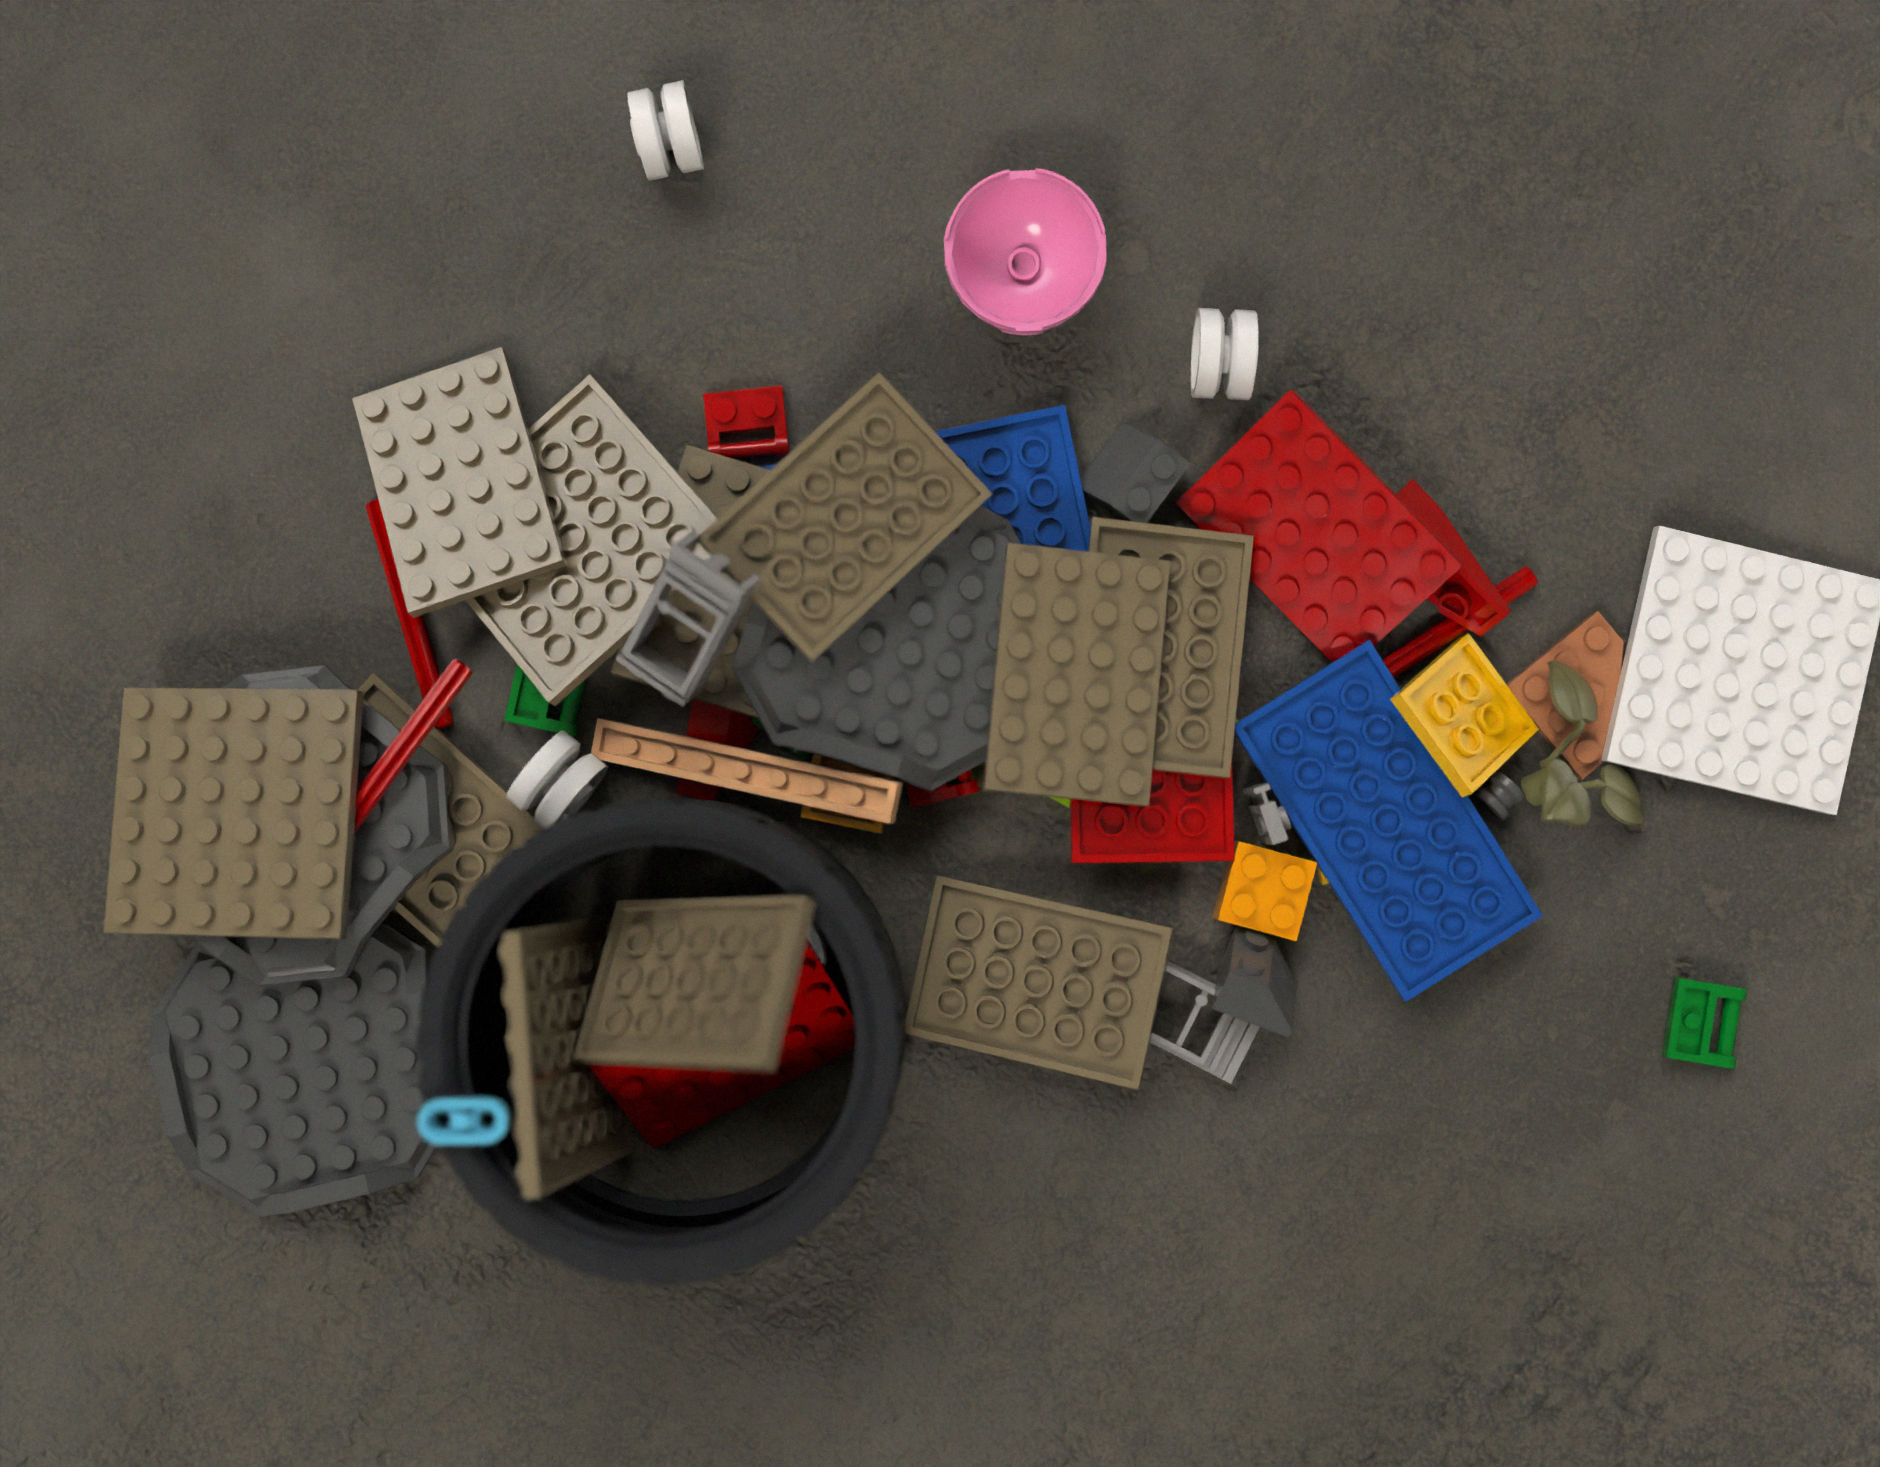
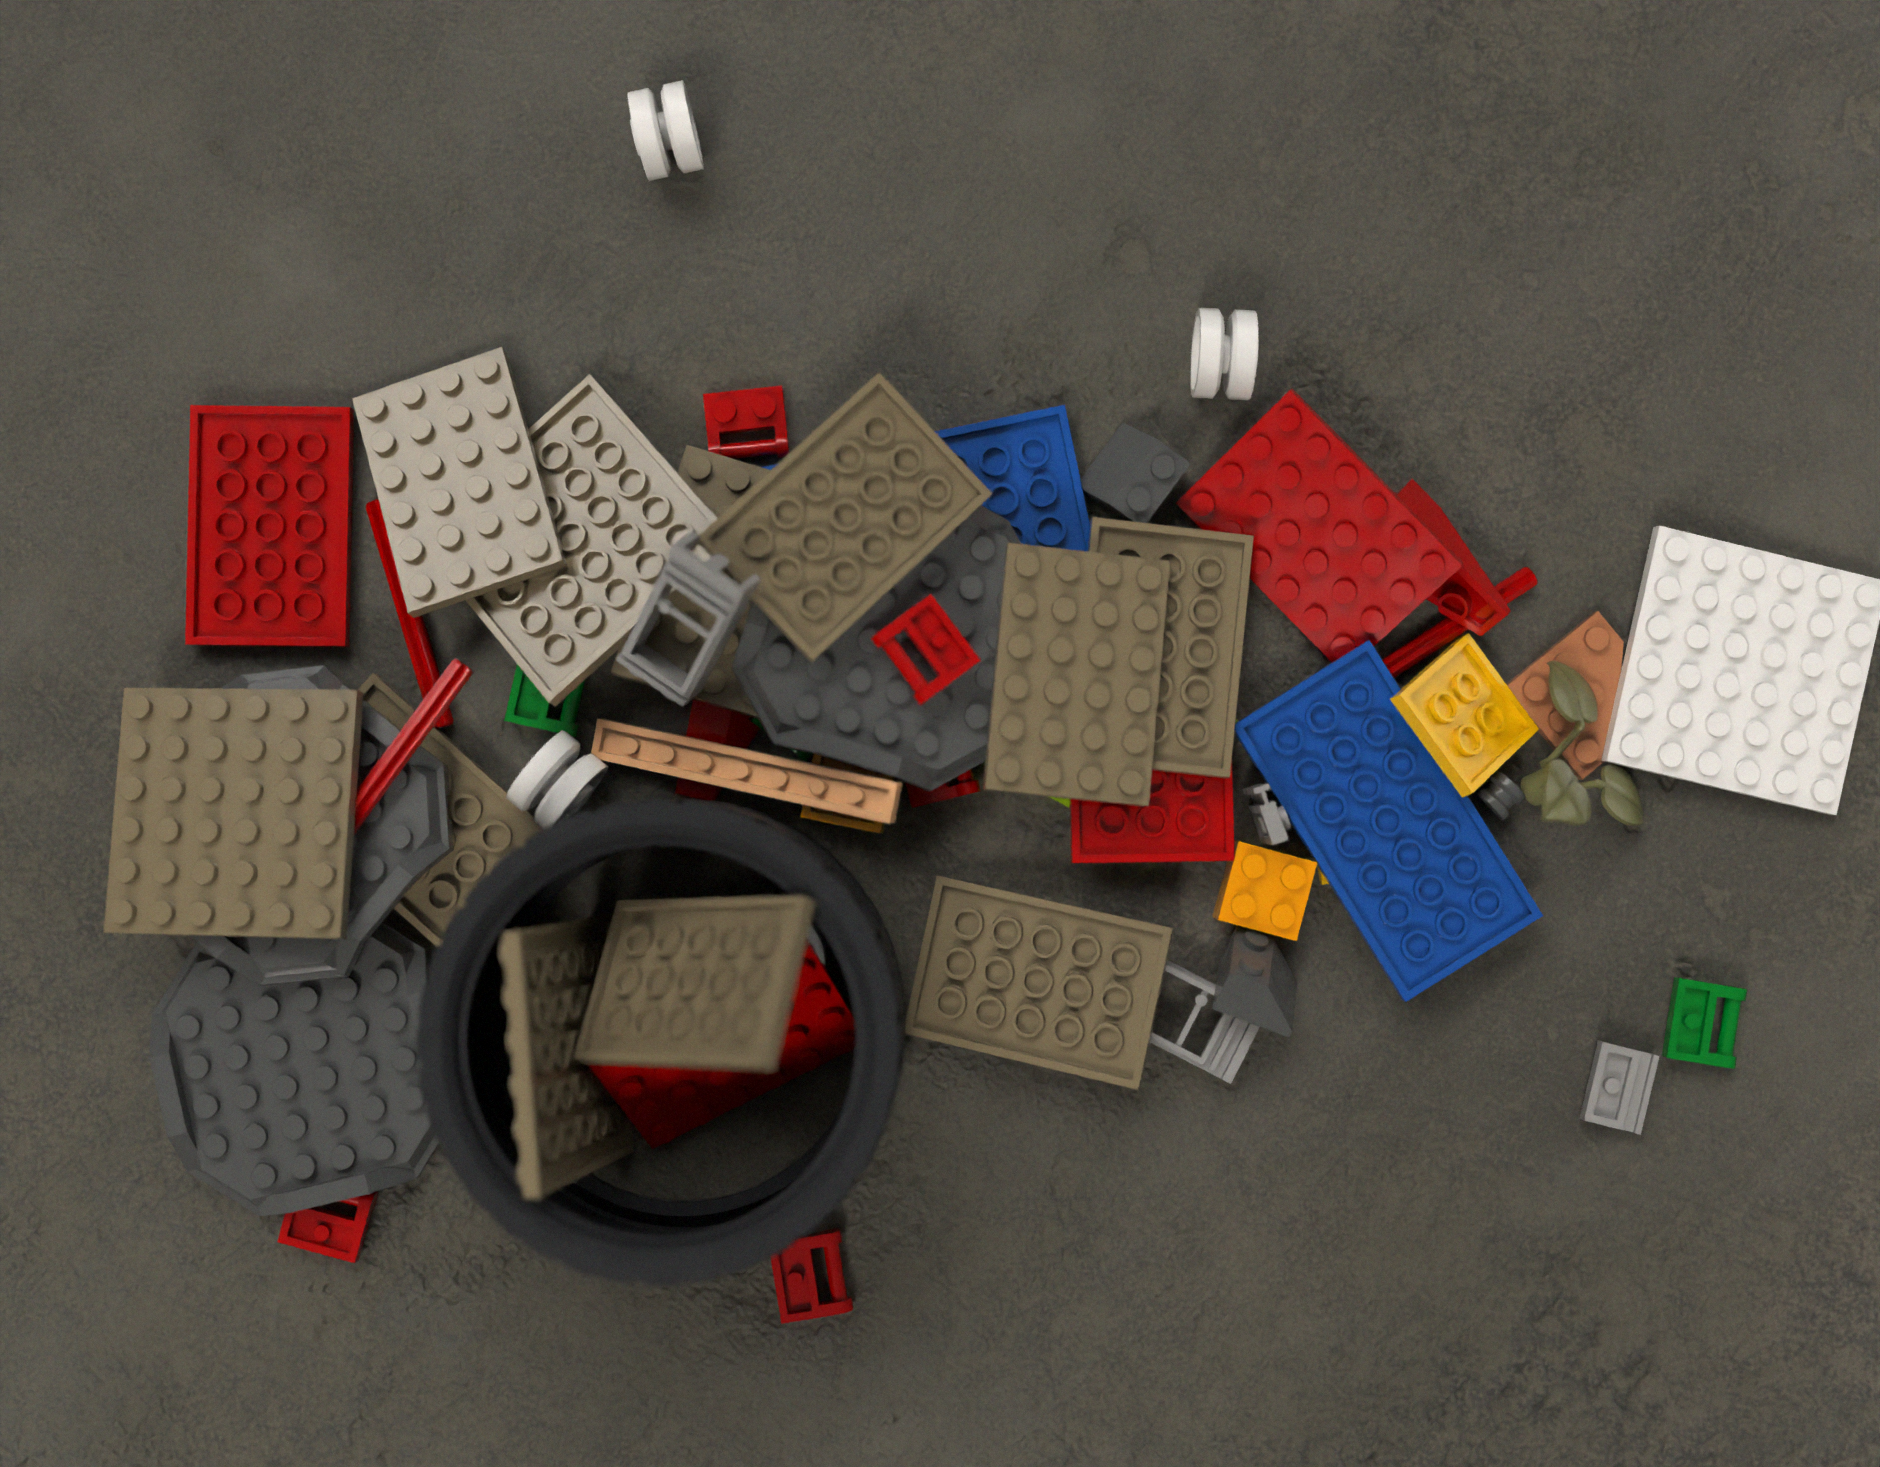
medium azure plate [418,1097,510,1144] -> none
bright pink rock [944,168,1107,335] -> none
none -> red plate [185,405,354,647]
none -> red plate [277,1191,378,1264]
none -> red plate [771,1228,853,1324]
none -> red plate [871,594,981,705]
none -> light grey plate [1580,1040,1660,1135]

